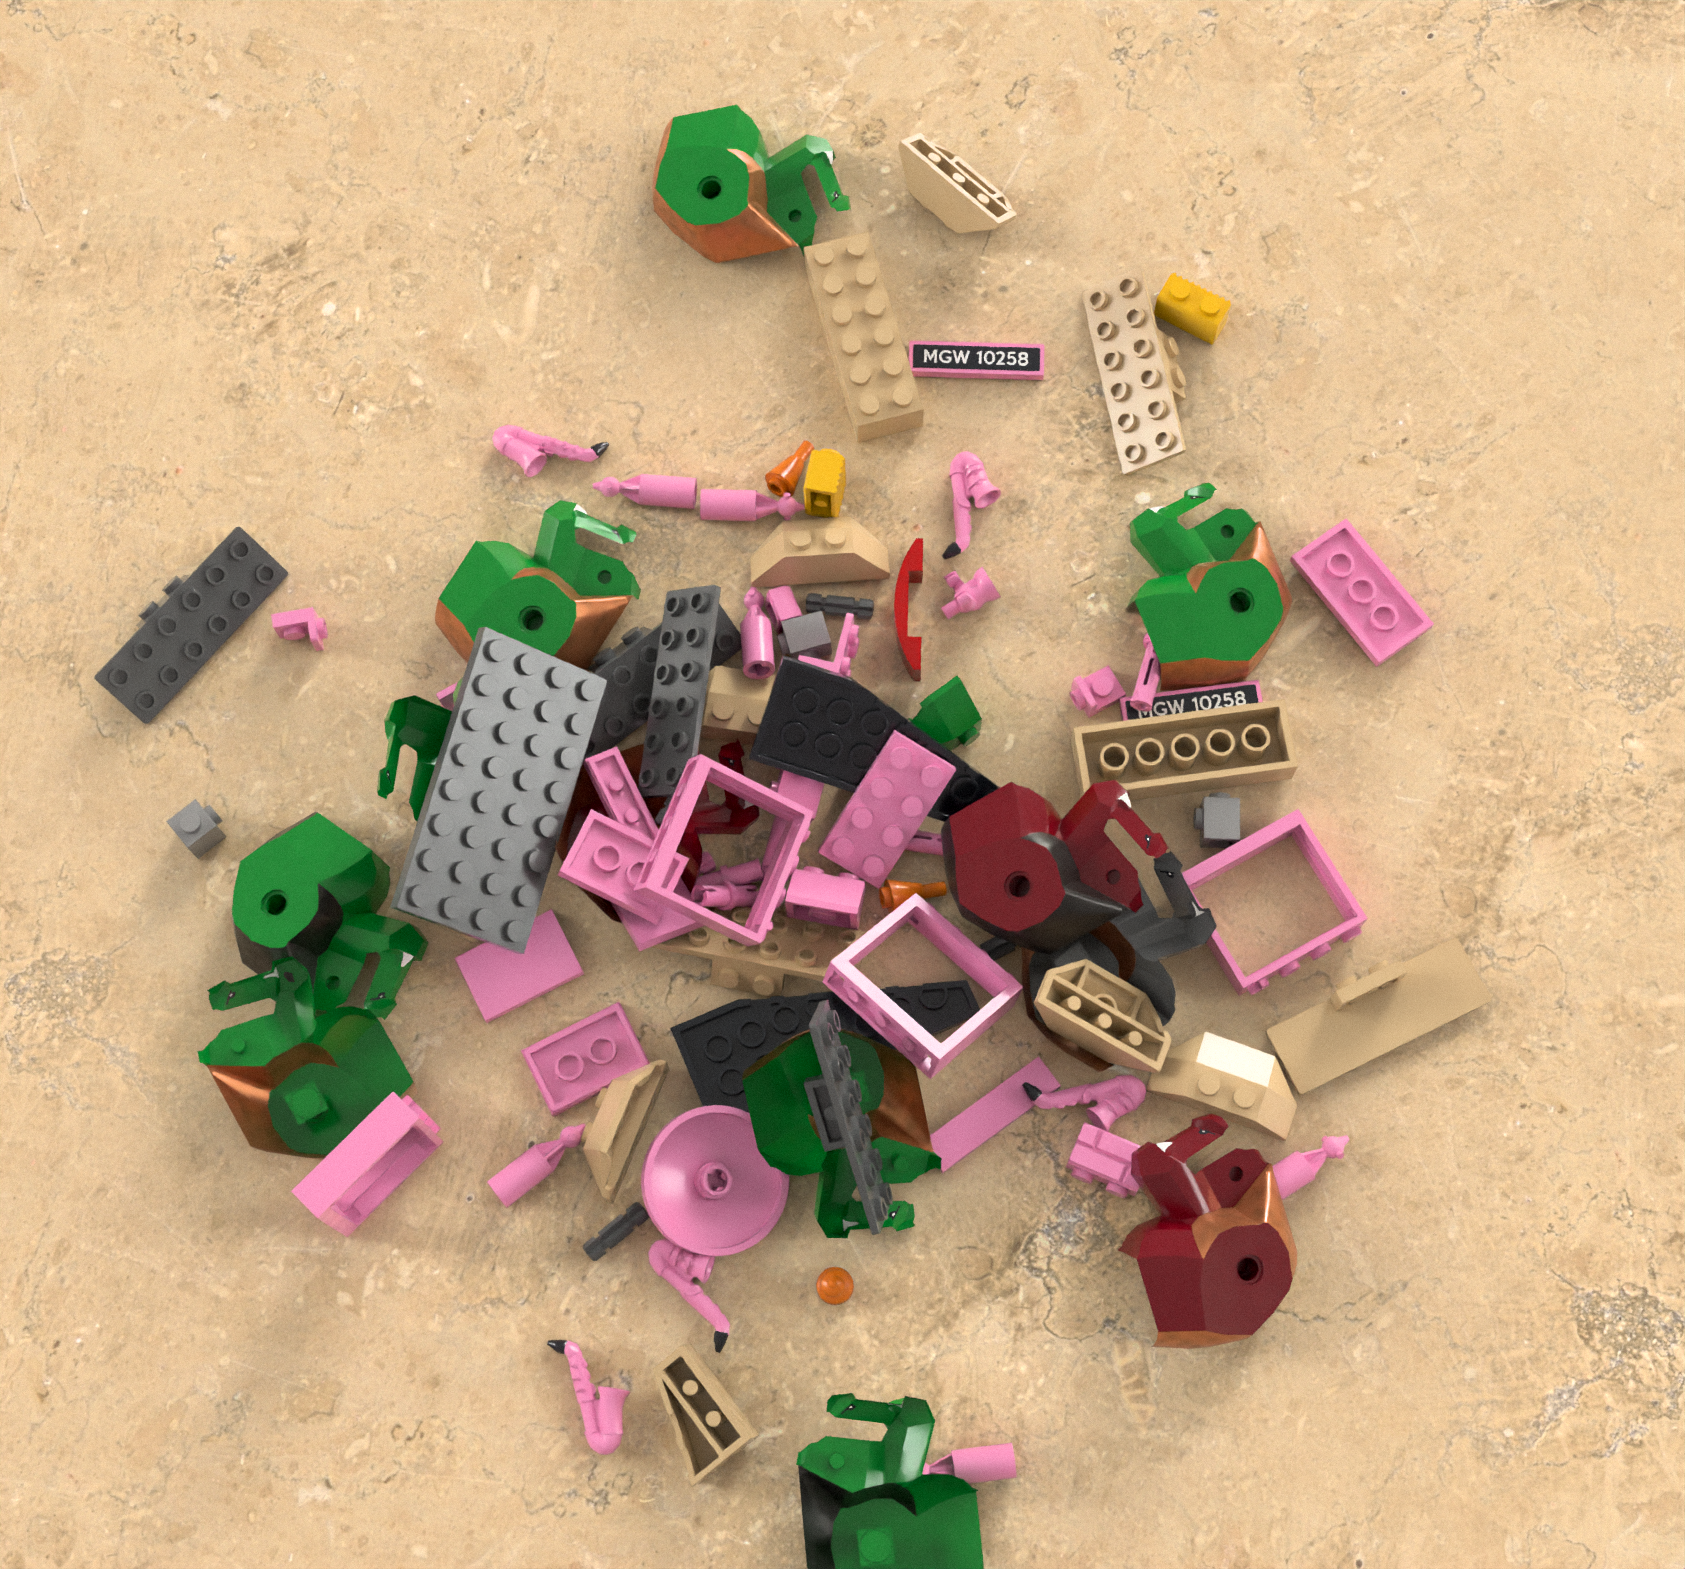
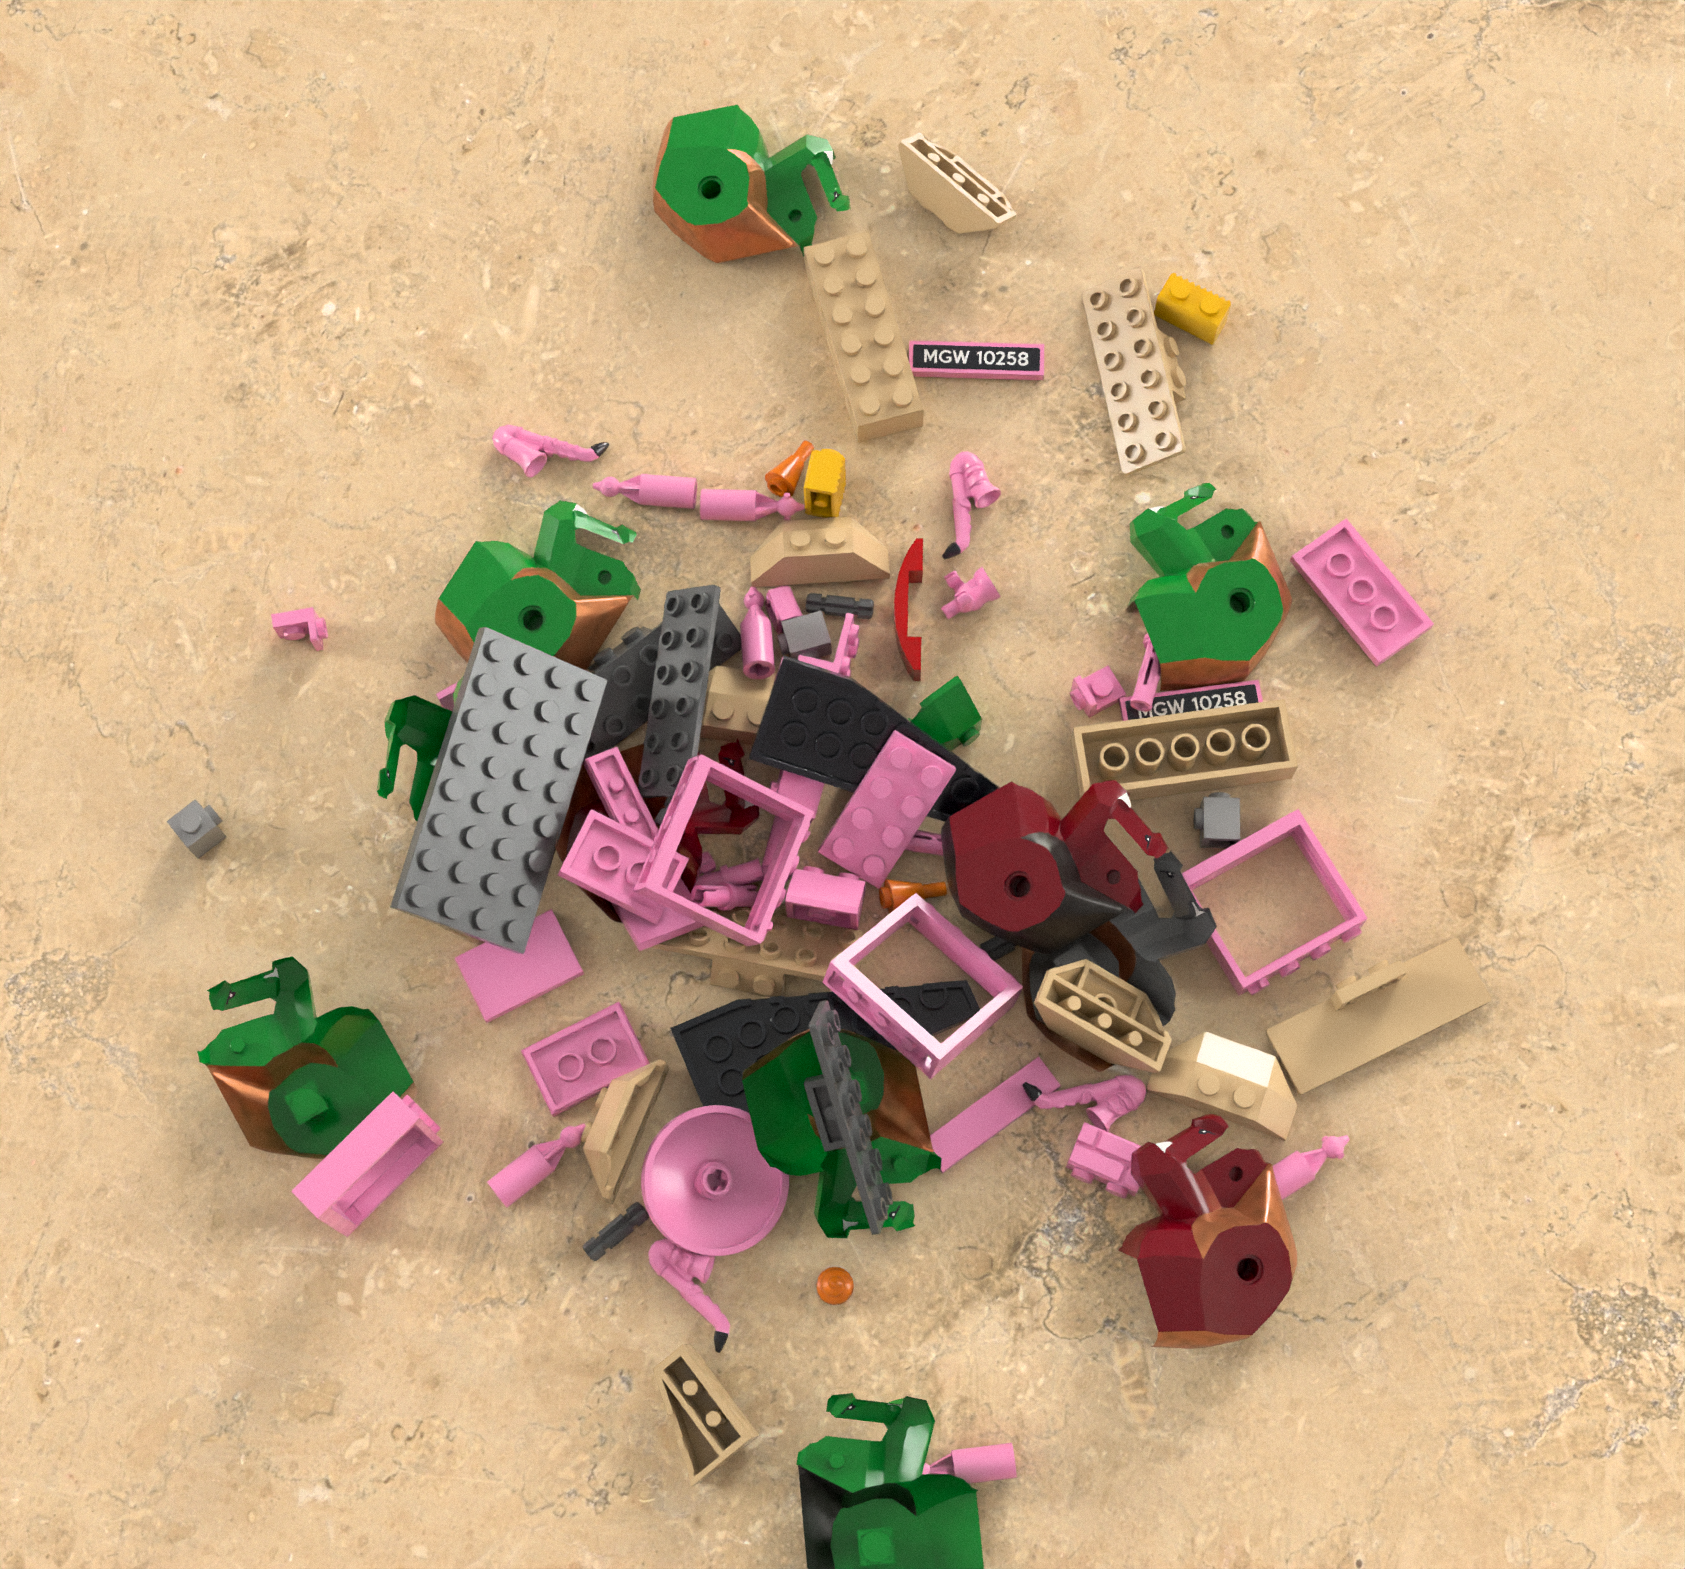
dark grey bracket [94,527,288,724] -> none
green piece [232,812,429,1020] -> none
bright pink piece [547,1339,630,1455] -> none

